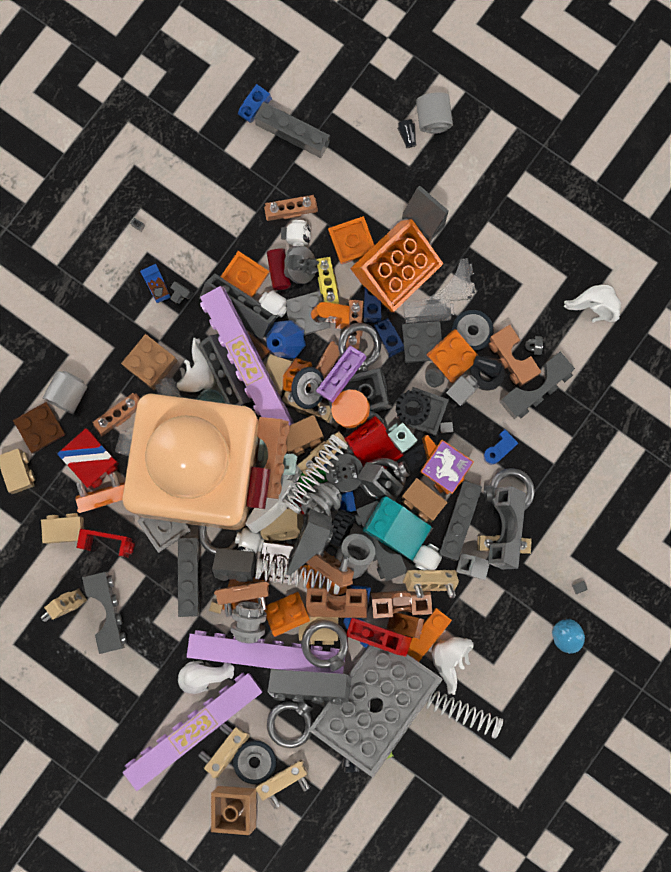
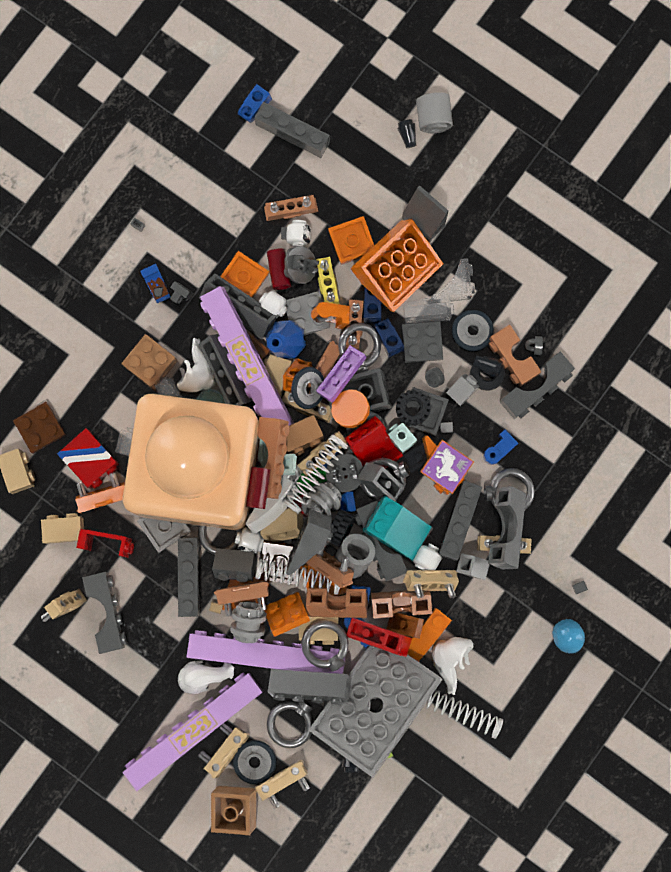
light grey piece [43,371,87,414] -> none
nougat piece [93,393,140,436] -> none
medium nougat brick [401,478,448,523] -> none
orange plate [427,329,478,383] -> none
white piece [564,285,621,323] -> none

